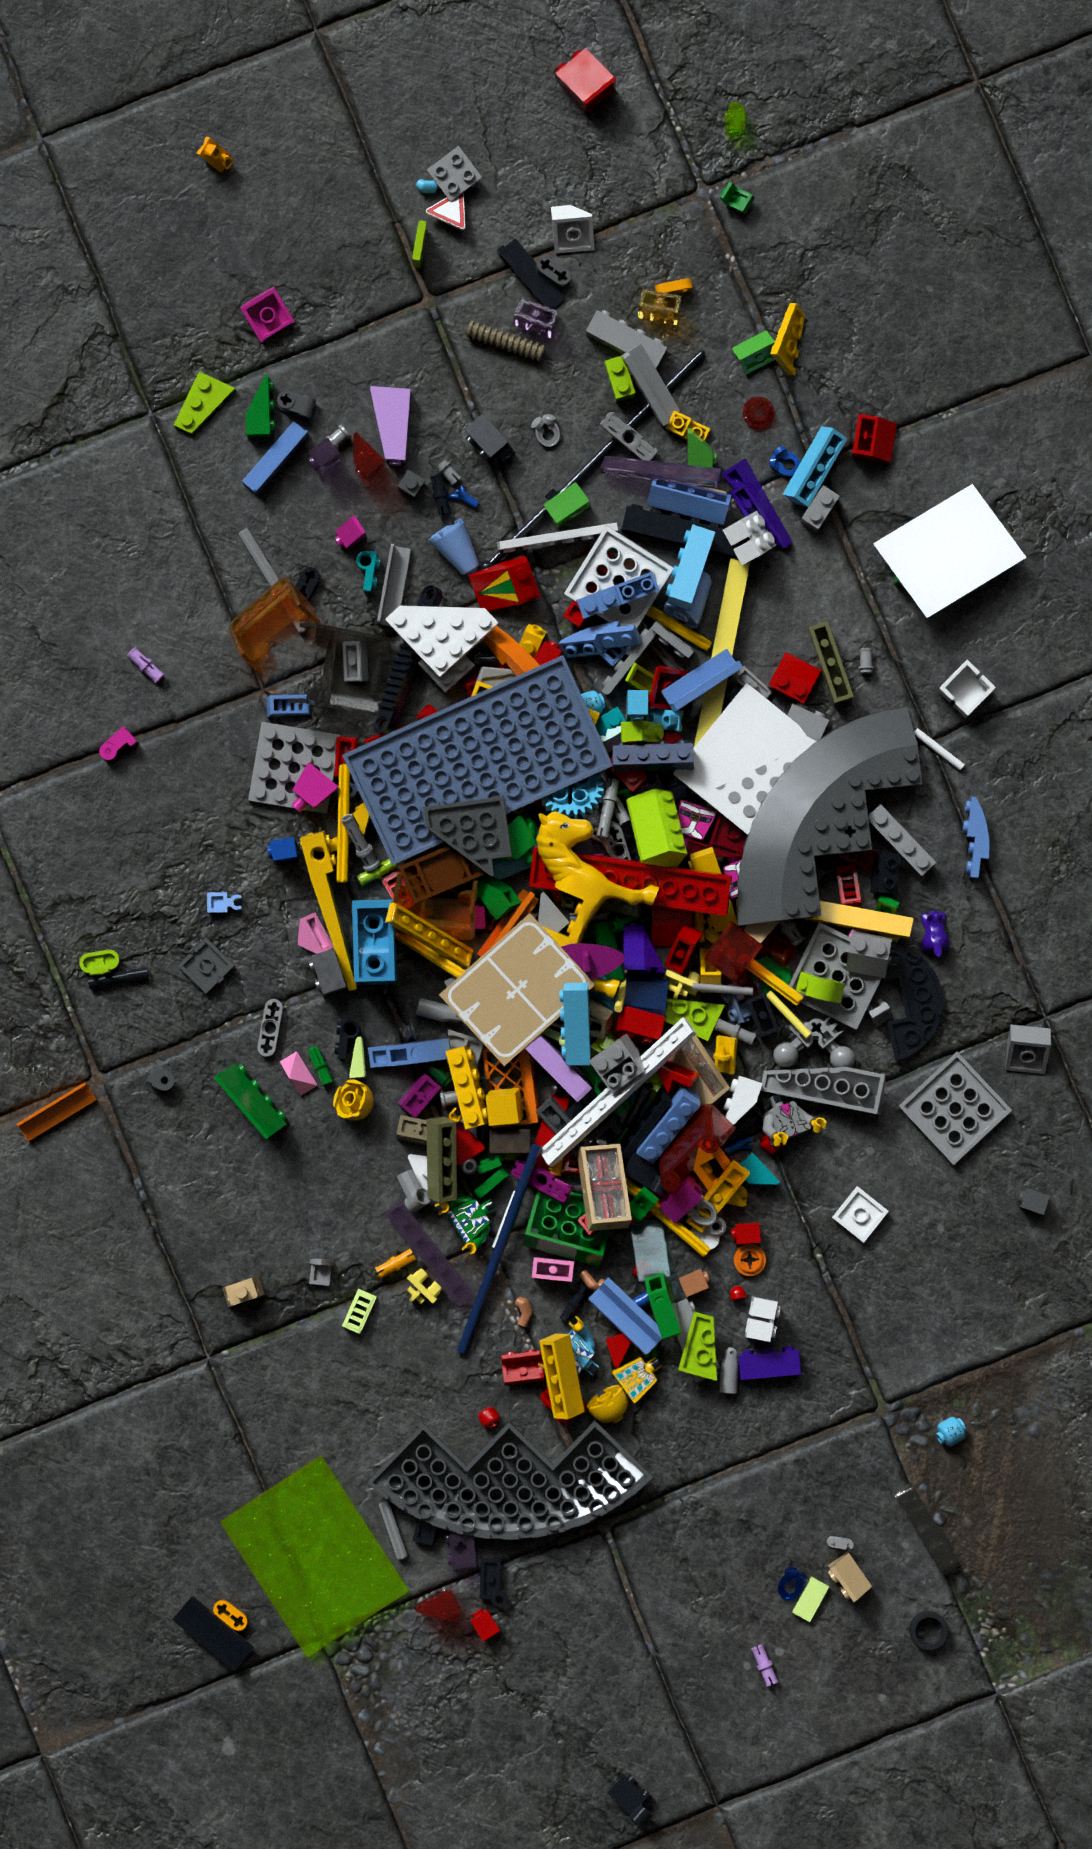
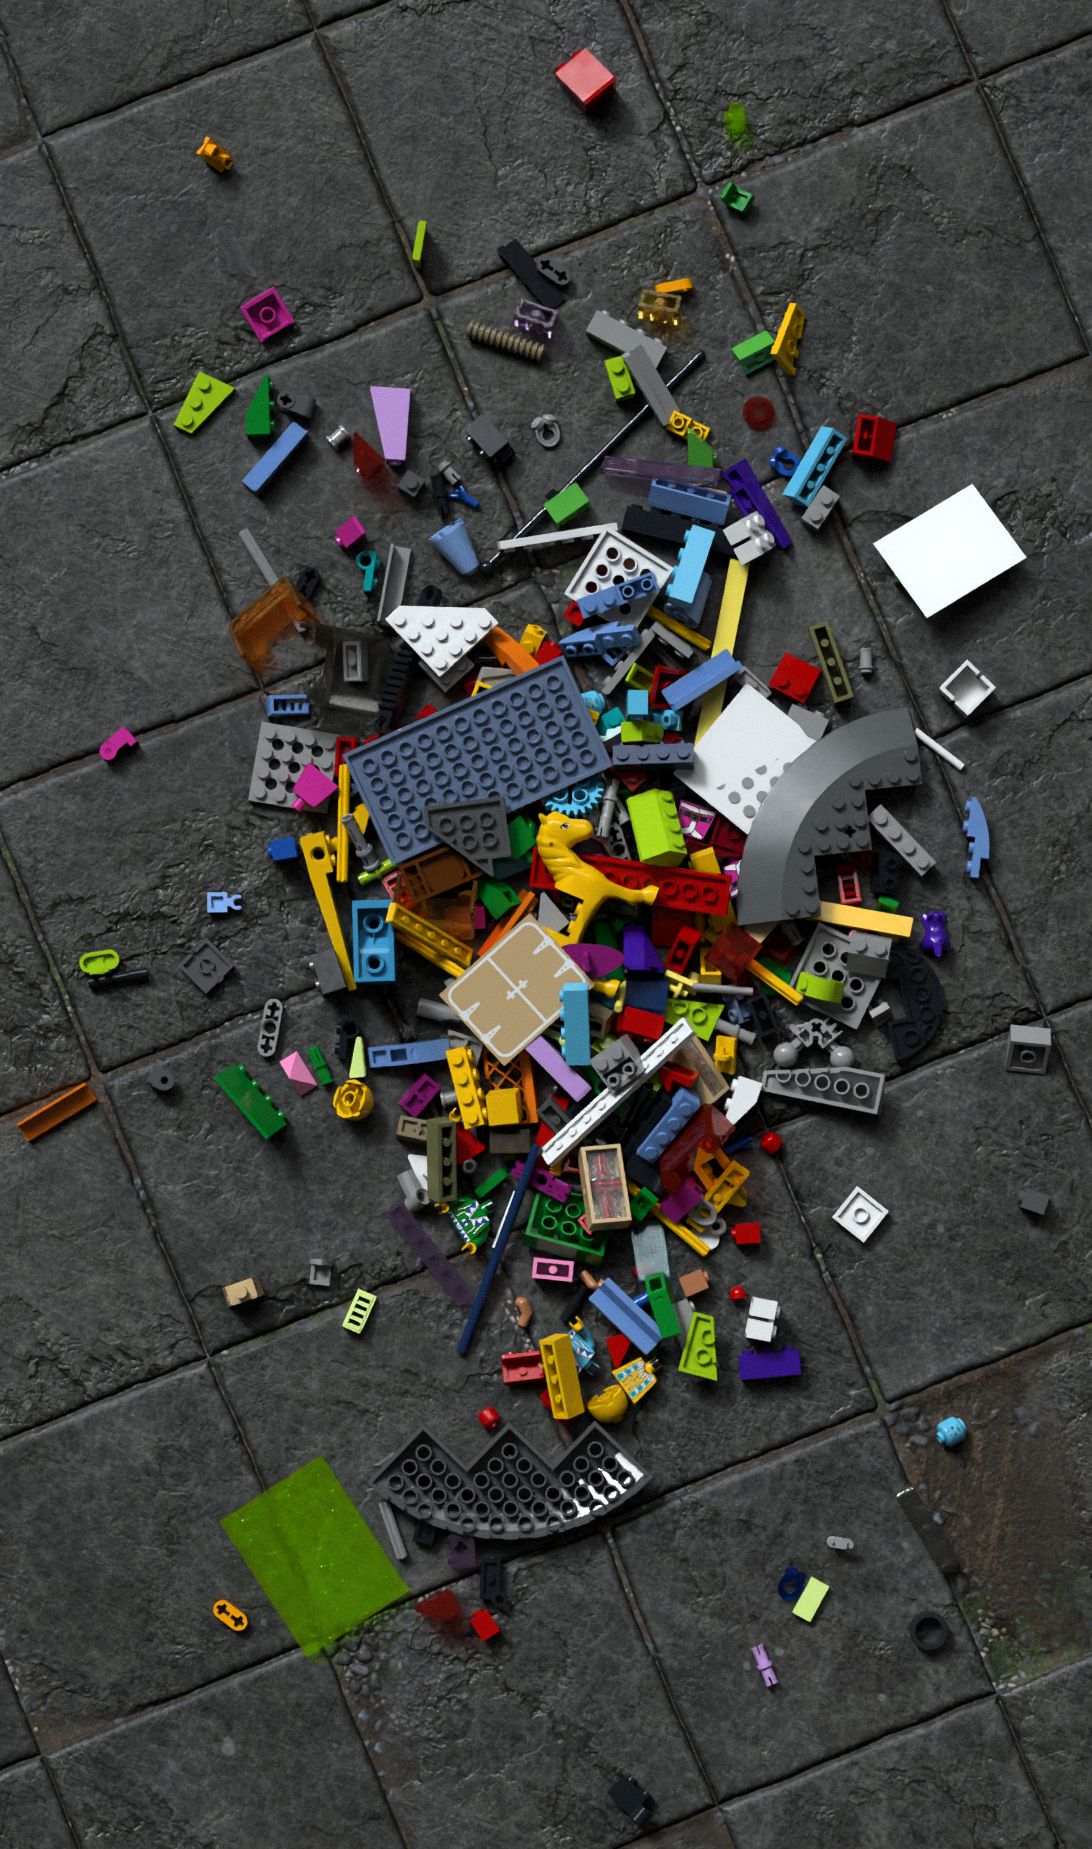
lavender pin [127,647,164,683] -> none
black panel [172,1596,254,1672] -> none
bright pink slope [297,912,334,954] -> none
clear purple brick [309,437,341,474] -> none
light orange pin [375,1249,416,1279] -> none
light yellow hips [407,1268,442,1304] -> none
medium azure arm [416,179,440,193] -> none
piece [426,193,465,230] -> none
light grey hinge [427,146,482,202] -> none
dark green pin [427,1064,453,1088] -> none
red slope [468,554,541,611] -> none
green bracket [477,1154,504,1175] -> none
white slope [551,205,595,253] -> none
light grey piece [600,412,657,463] -> none
light grey piece [719,1347,739,1393] -> none
orange gear [734,1244,766,1276] -> none
teal slope [740,1153,780,1185] -> none
light grey torso [763,1094,827,1146] -> none
light yellow bar [766,991,812,1039] -> none
tan slope [828,1552,872,1602] -> none
light grey piece [898,1052,1012,1165] -> none

